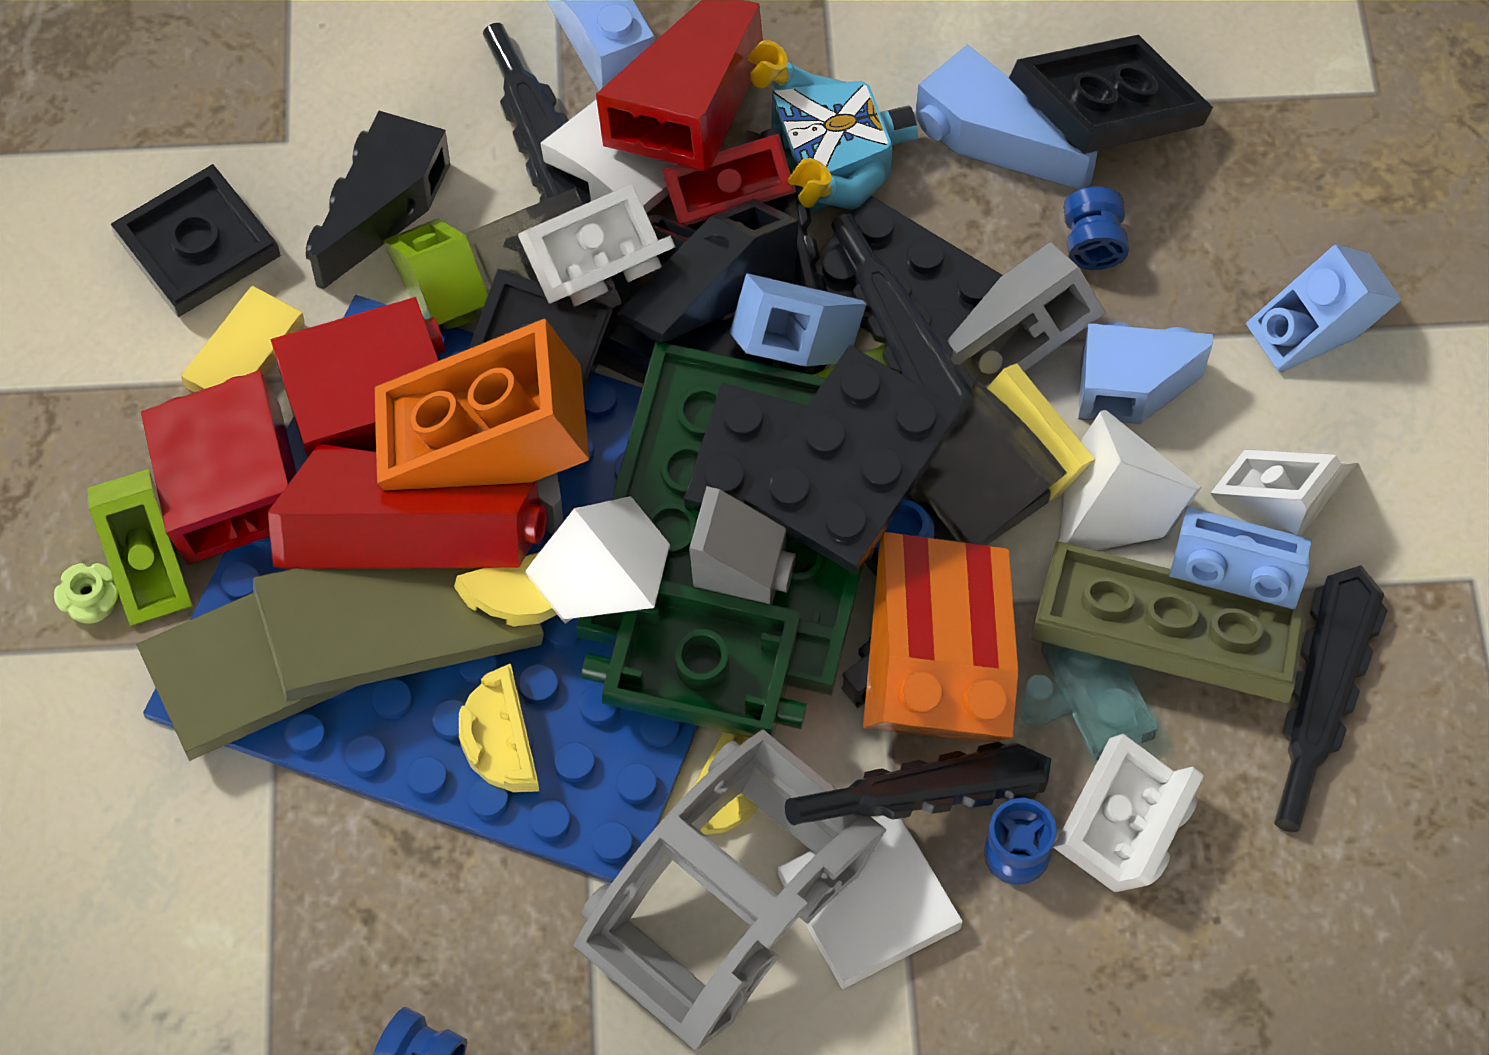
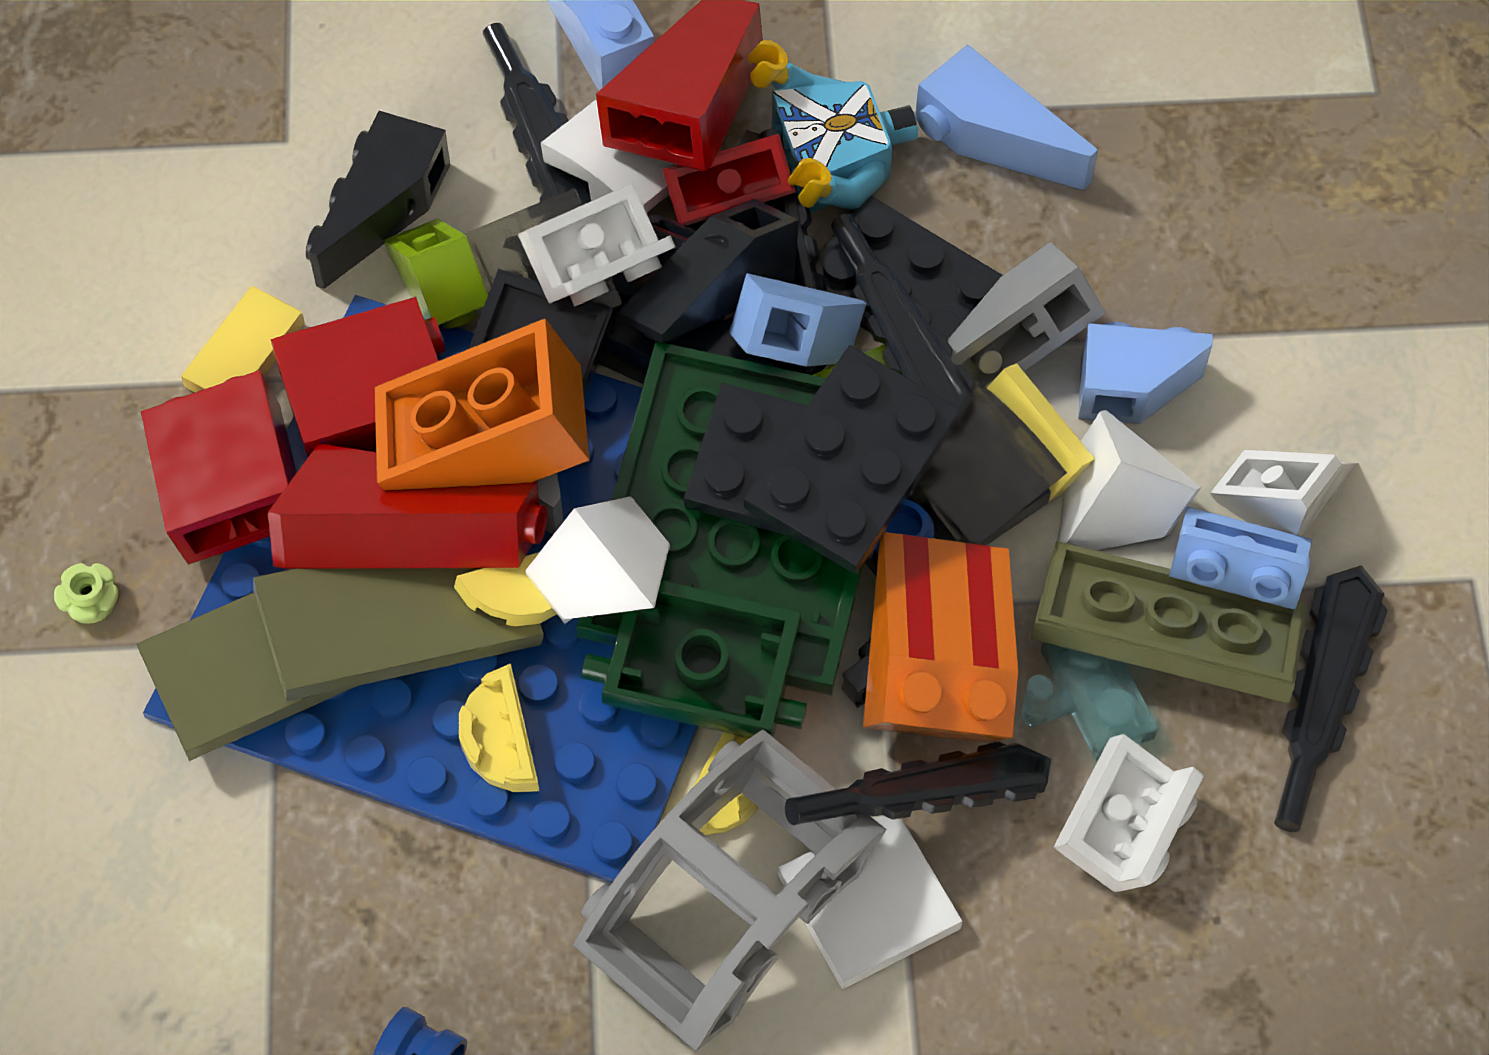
lime slope [87,469,192,626] -> none
black plate [110,164,281,317] -> none
light grey slope [689,486,796,605] -> none
blue wheel [984,798,1057,885] -> none
black plate [1009,34,1213,154] -> none
blue wheel [1063,186,1129,270] -> none
light blue slope [1246,244,1402,371] -> none

